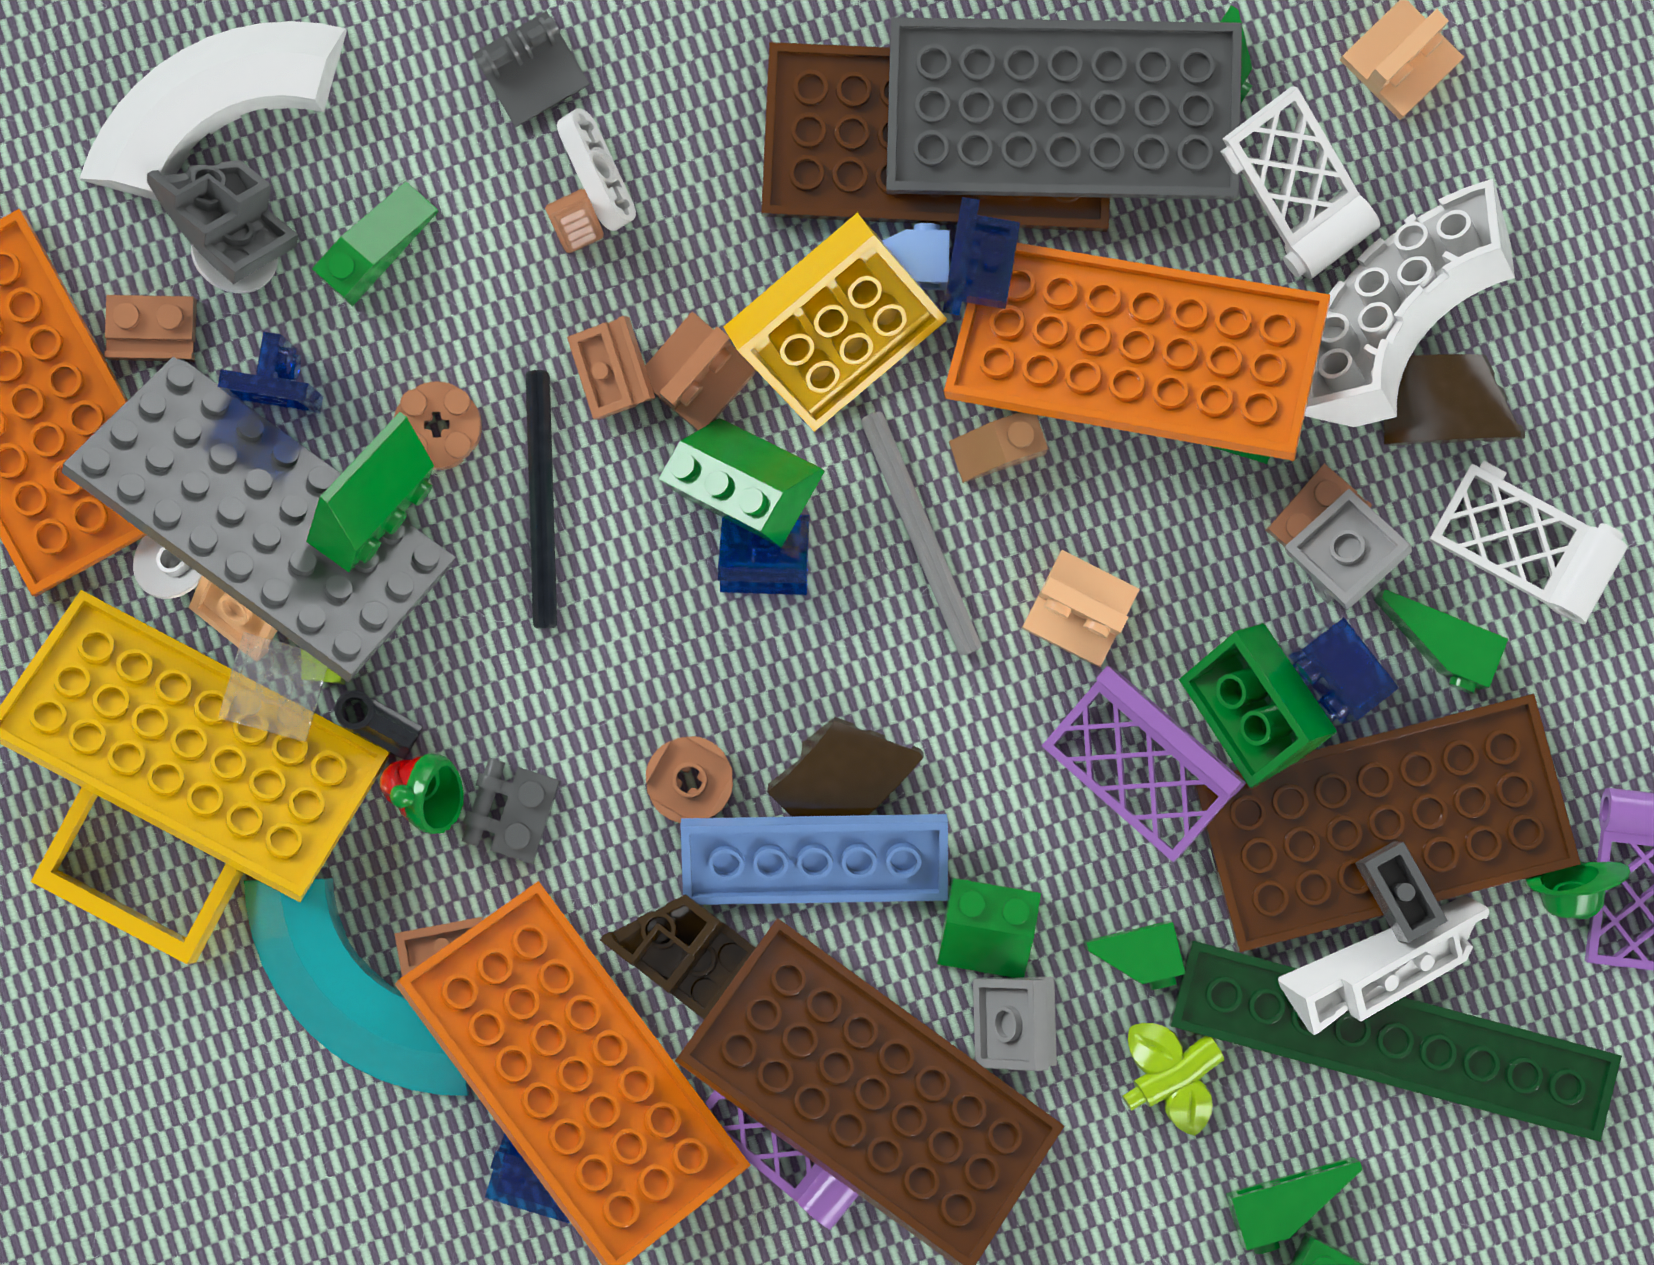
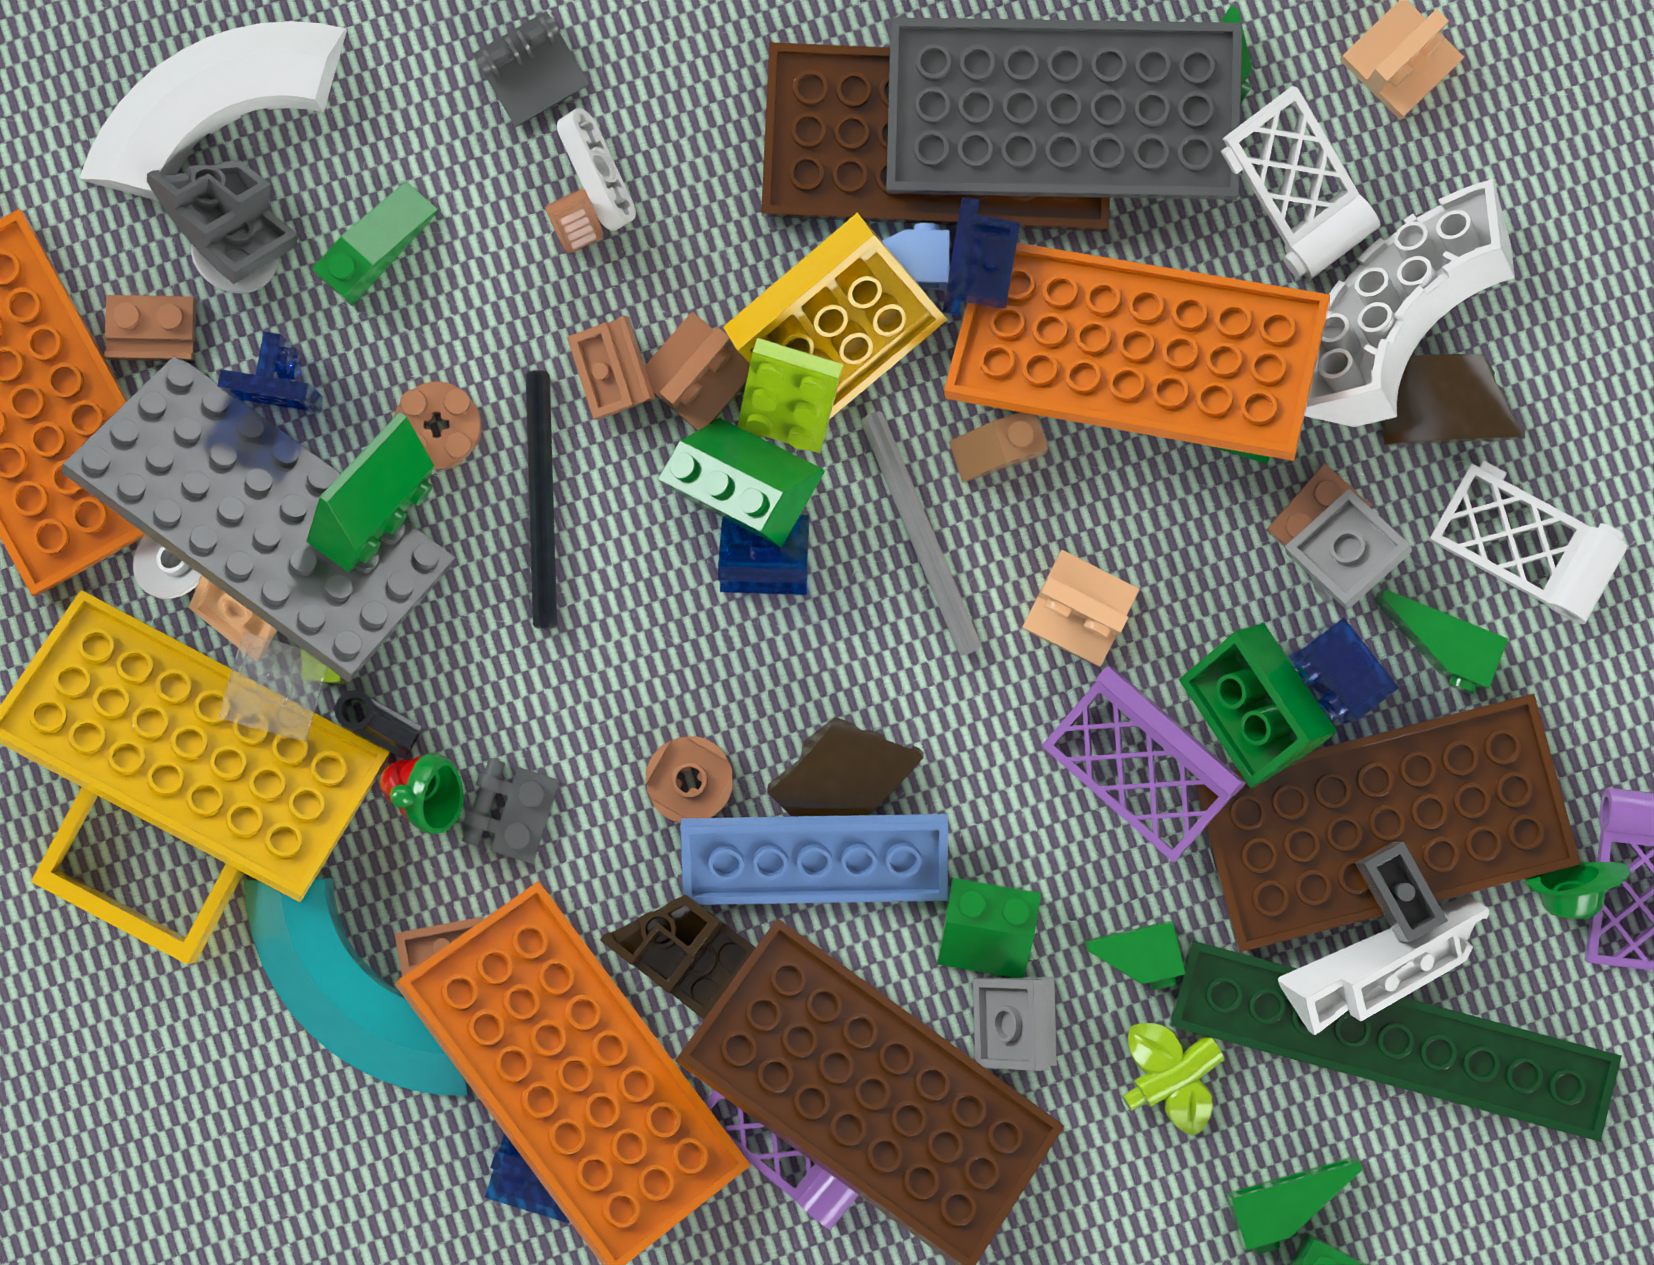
none -> lime plate [737,338,843,453]

